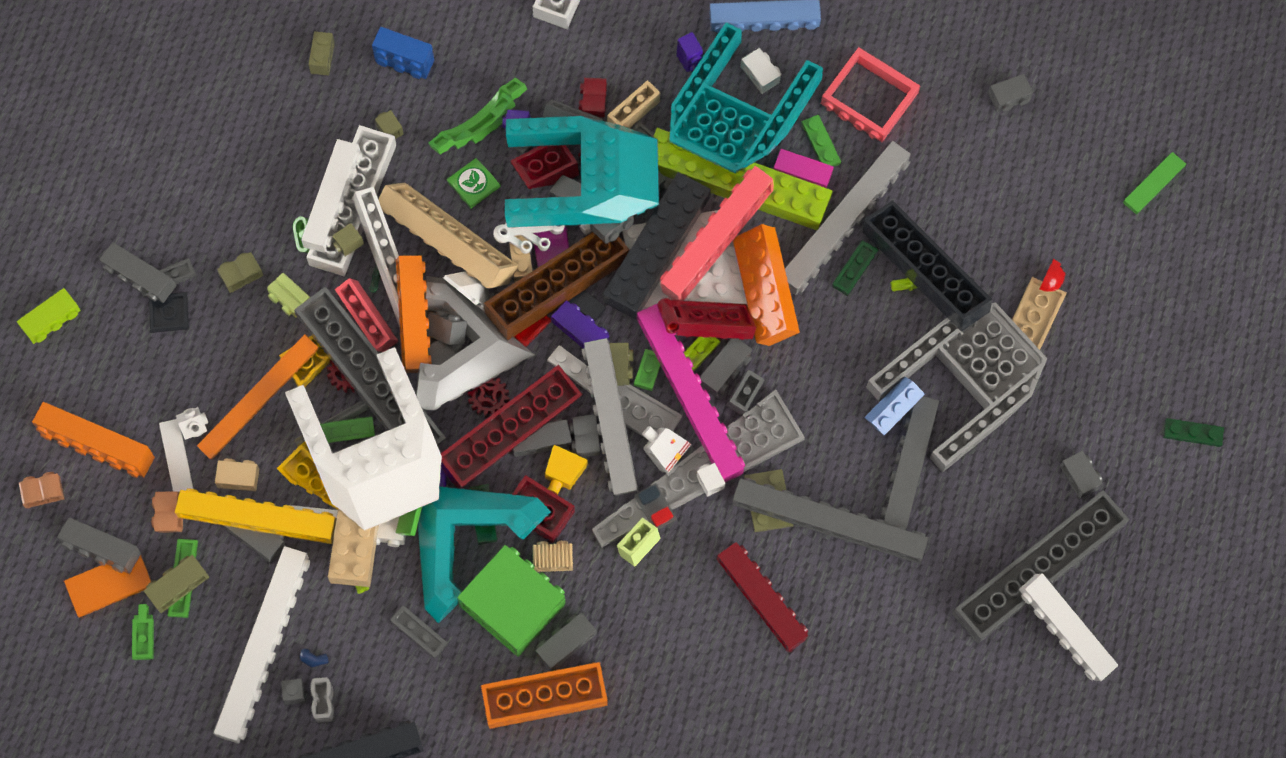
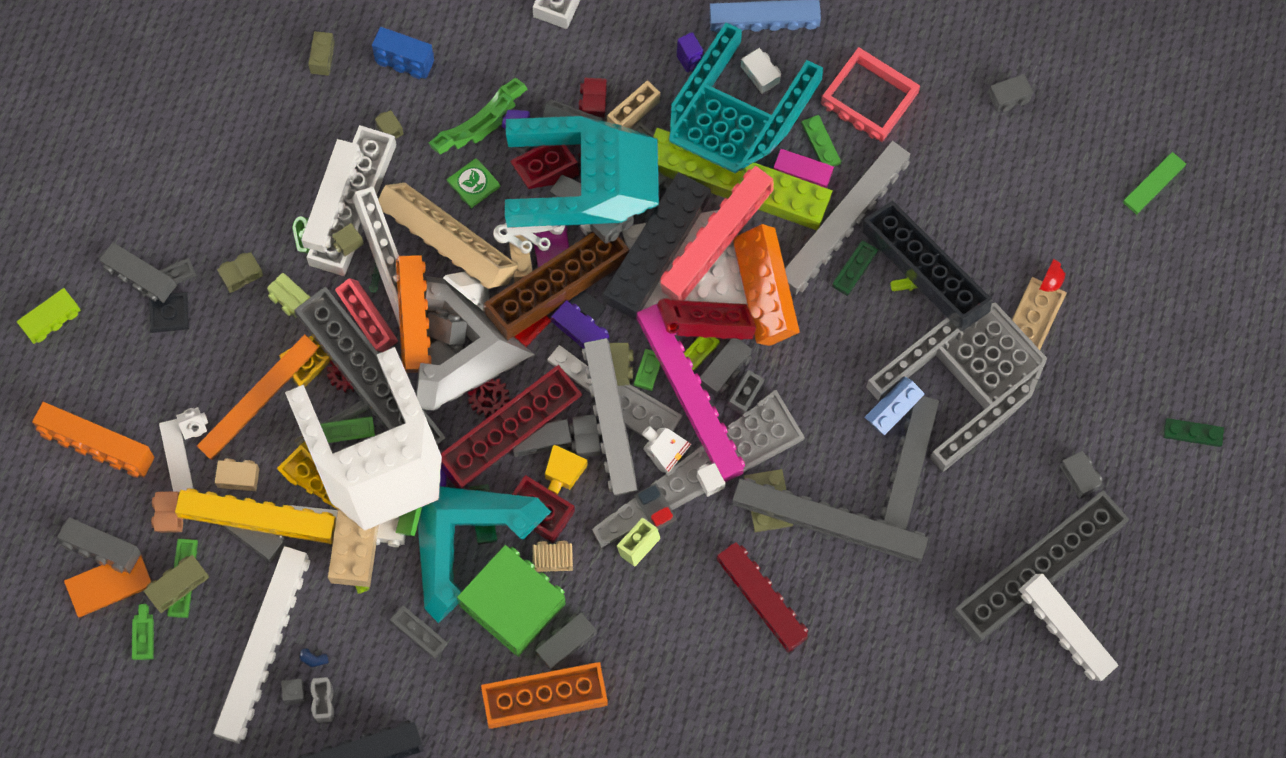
nougat brick [19,472,64,508] -> none

